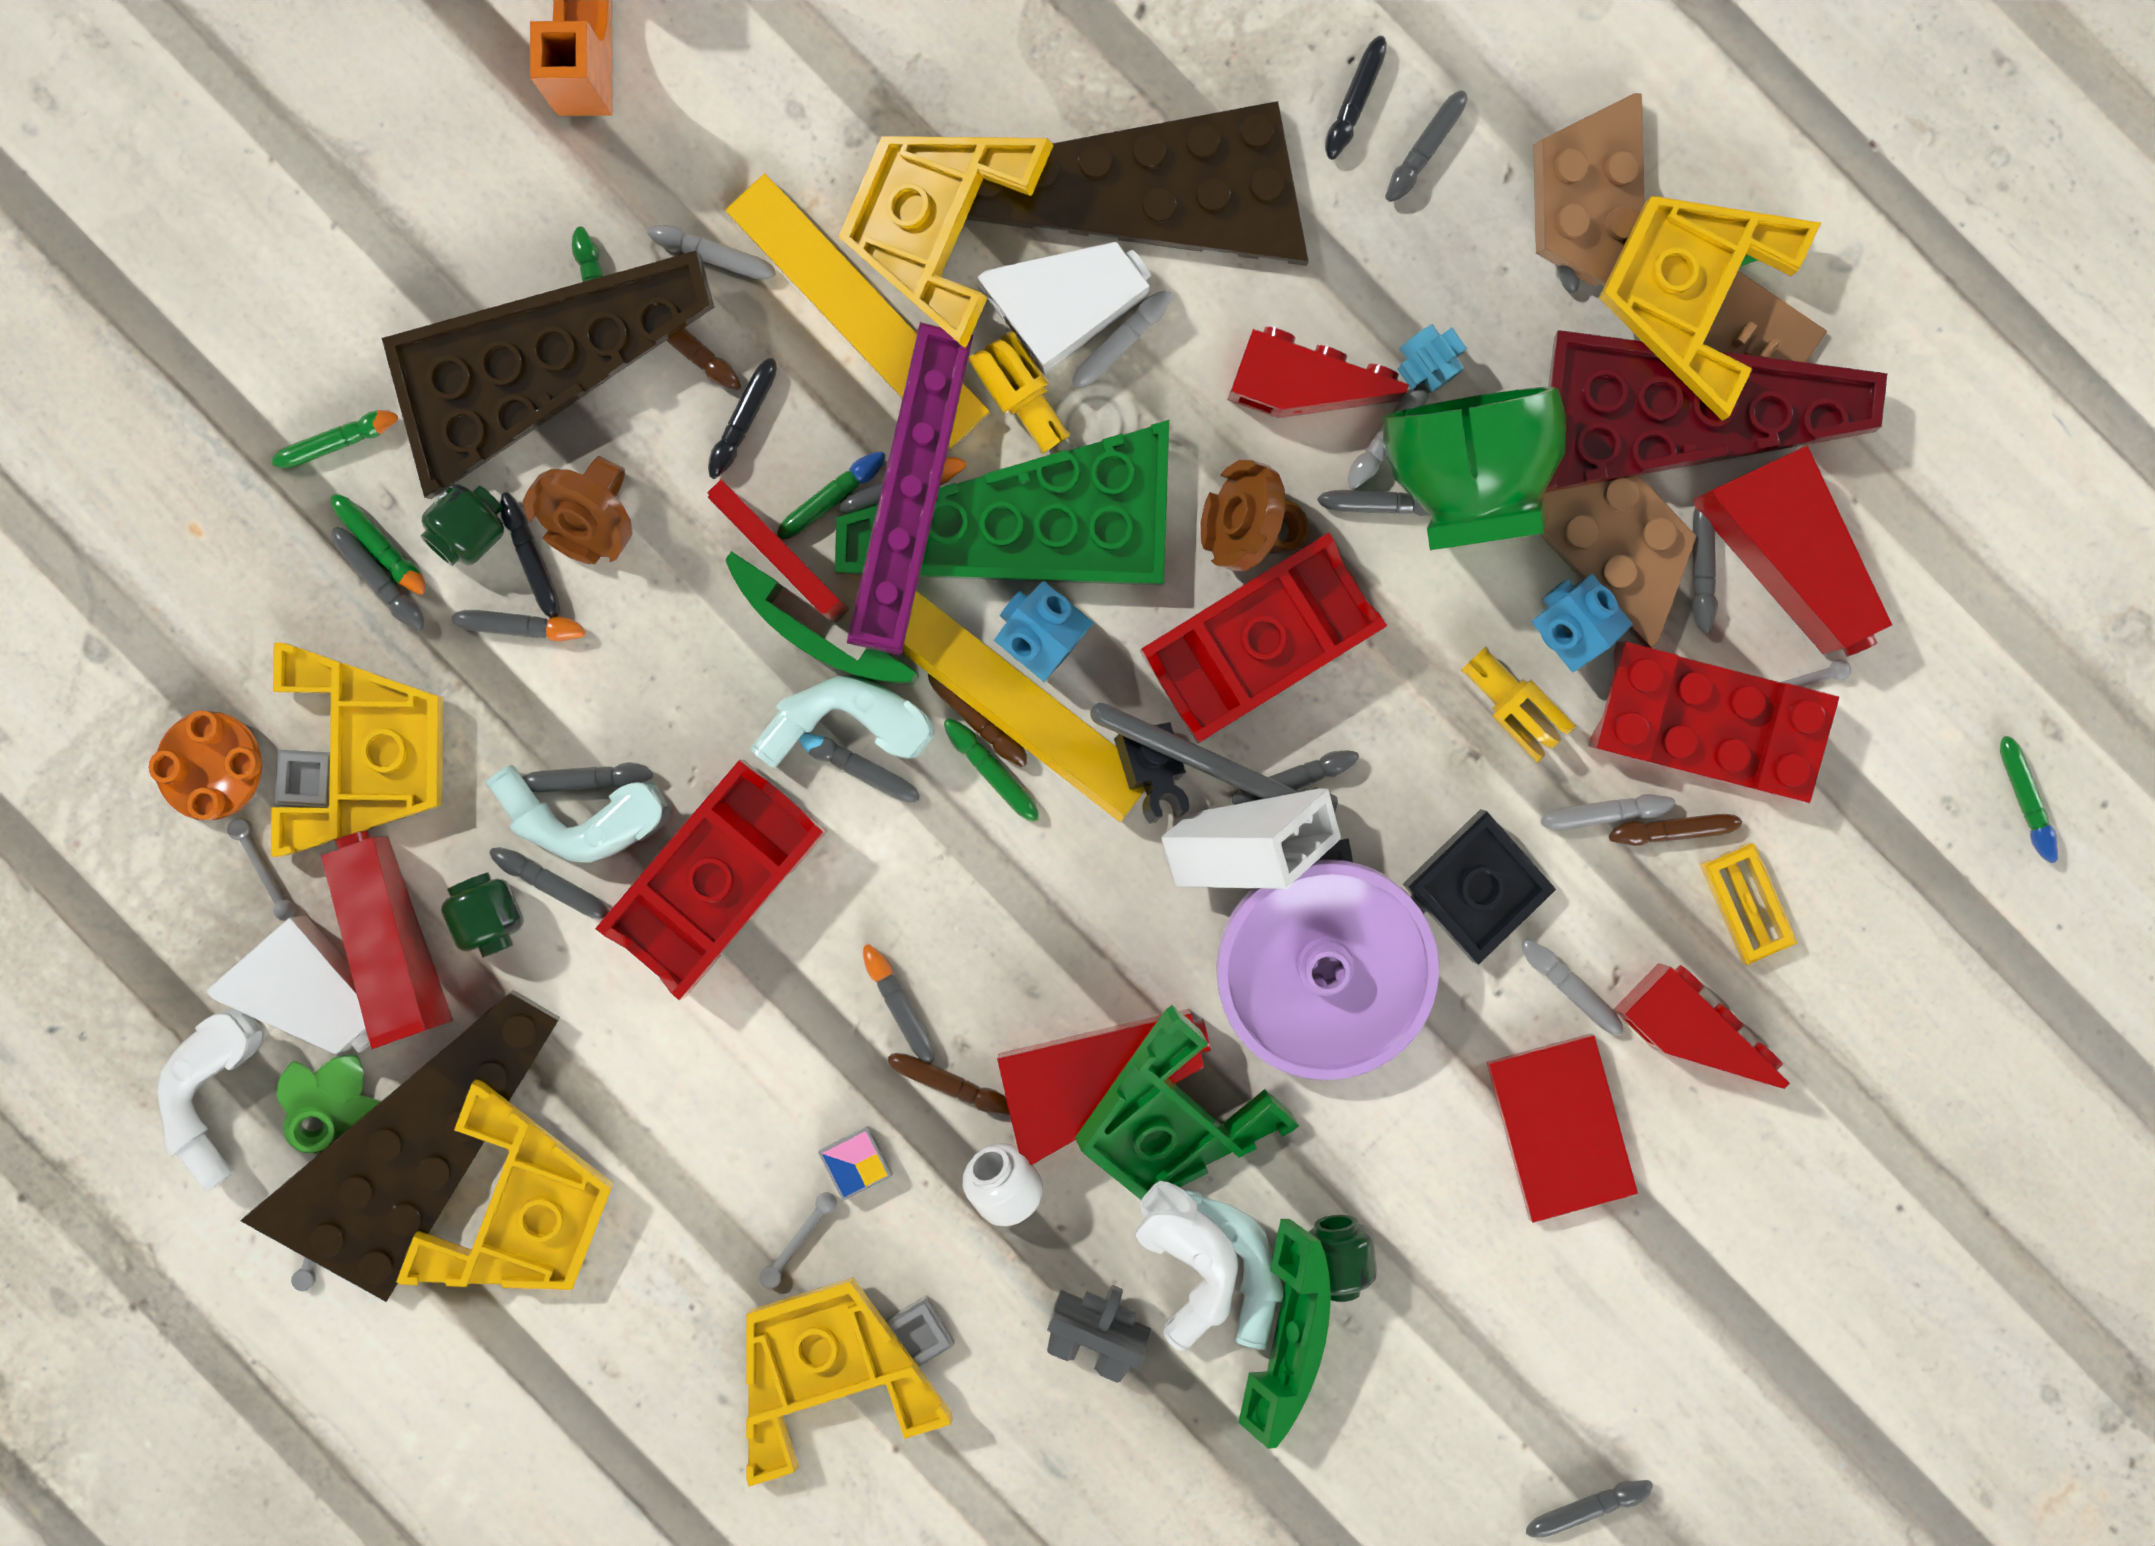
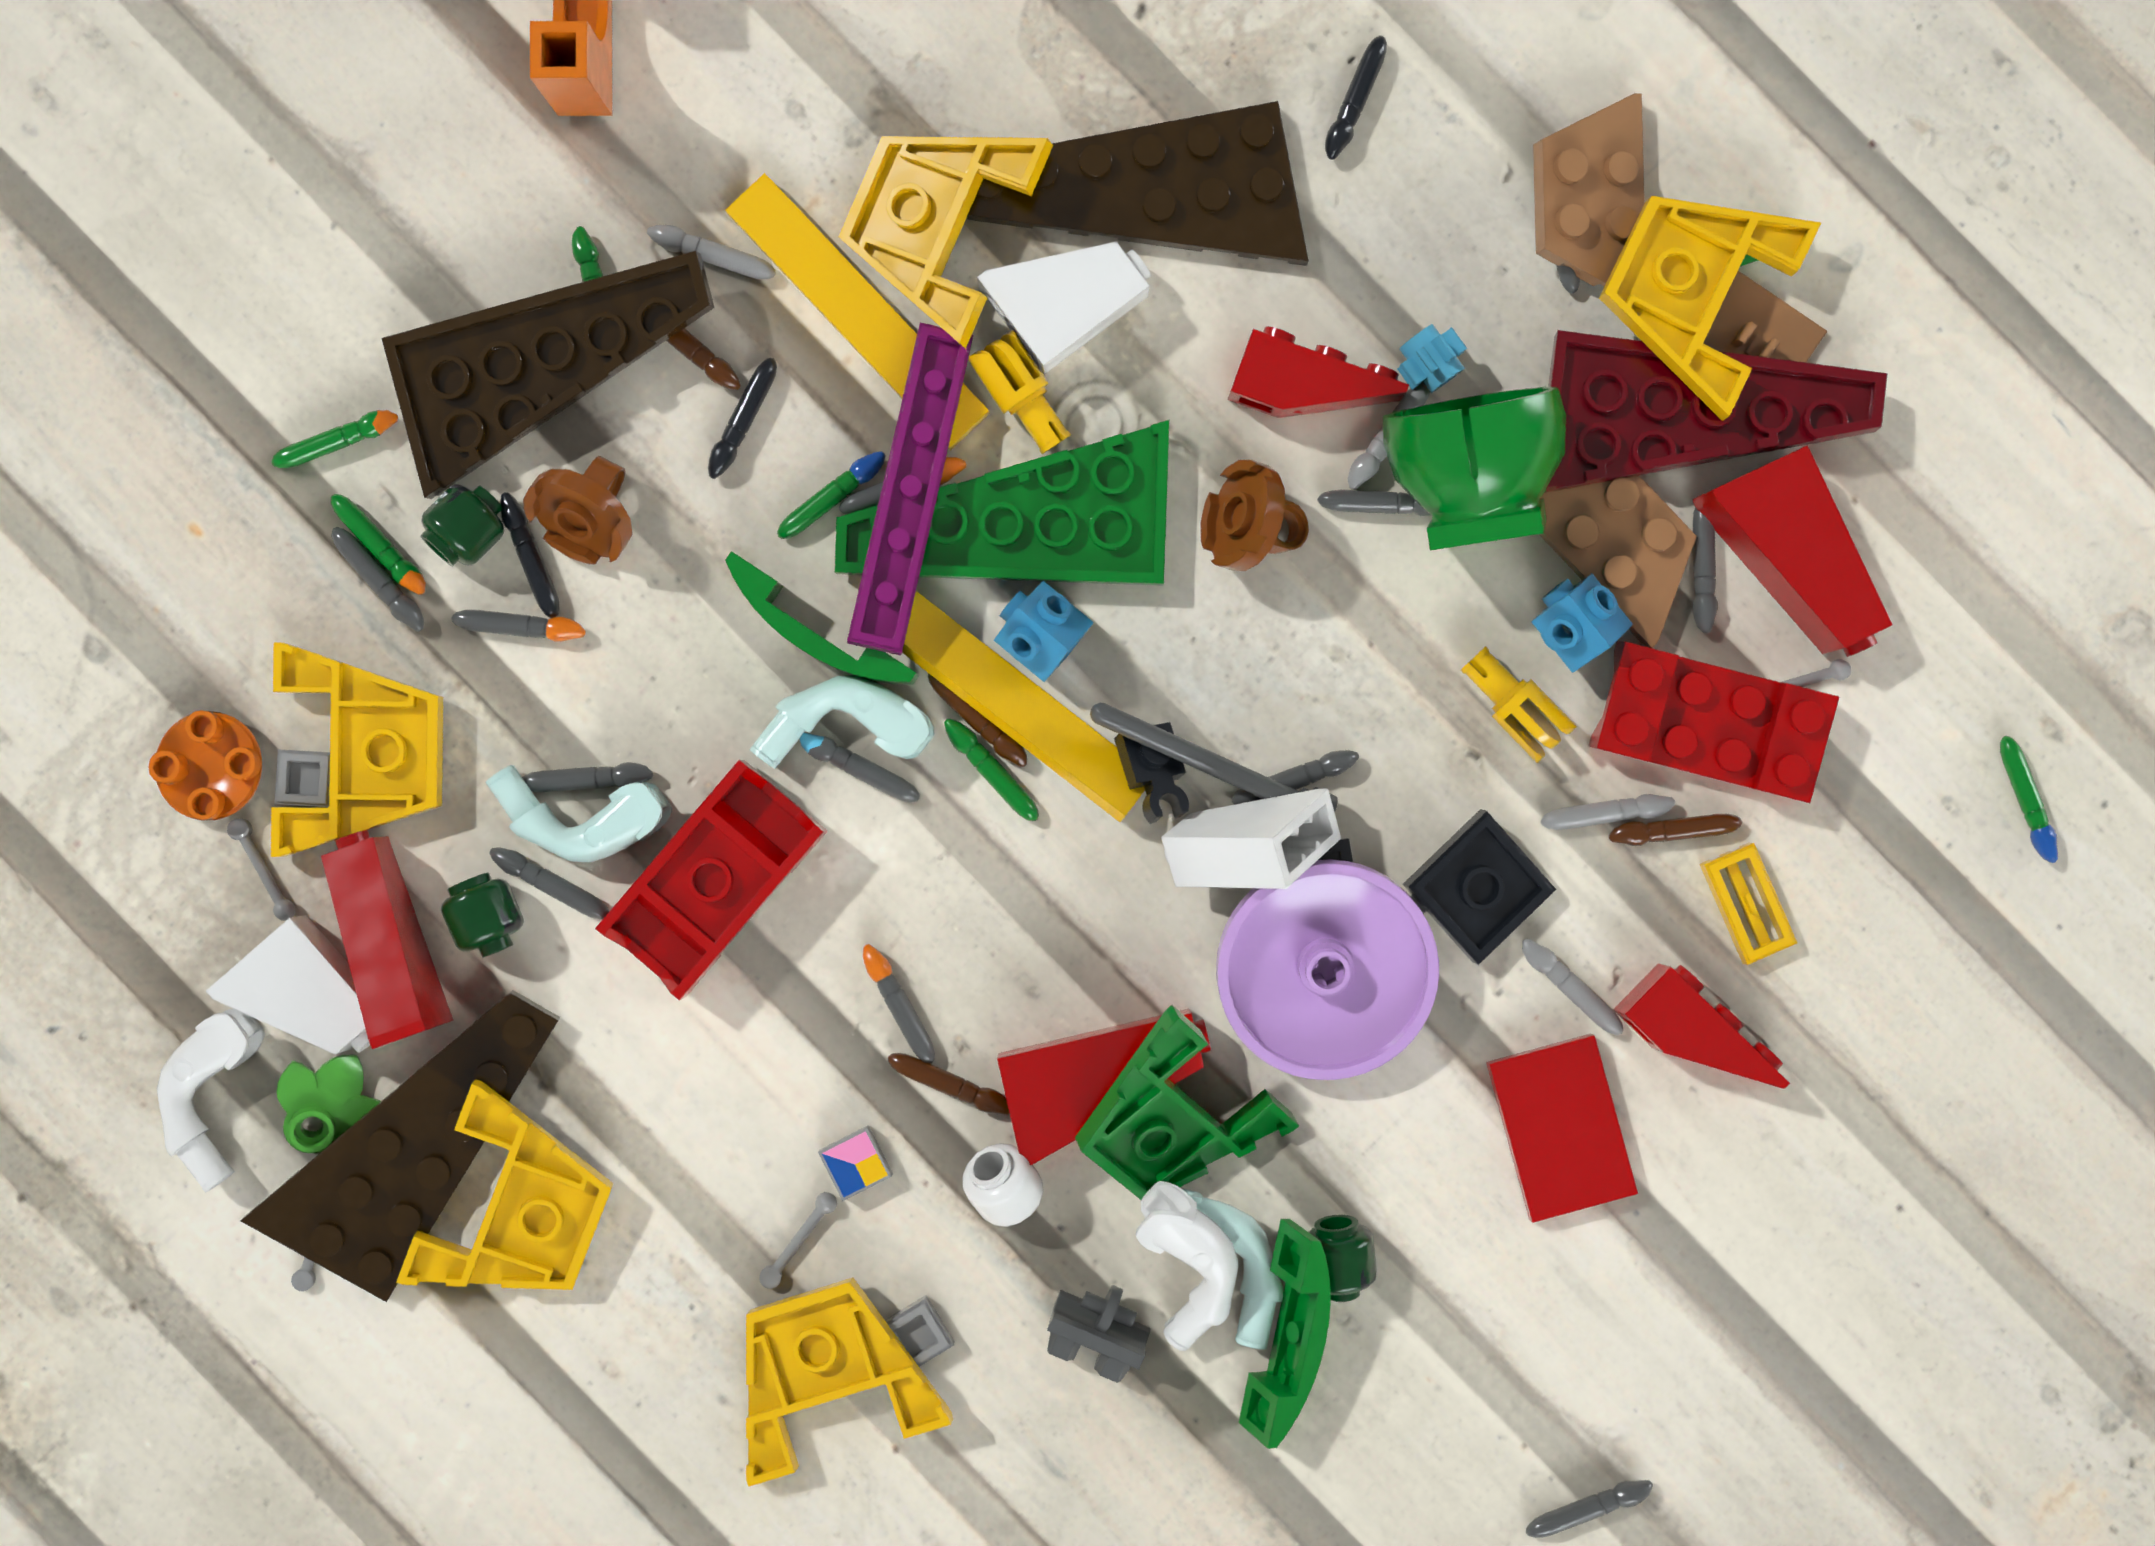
red tile [707,479,849,622] -> none
light grey piece [1072,291,1172,388] -> none
red piece [1140,532,1387,744] -> none
dark grey piece [1385,90,1467,202] -> none

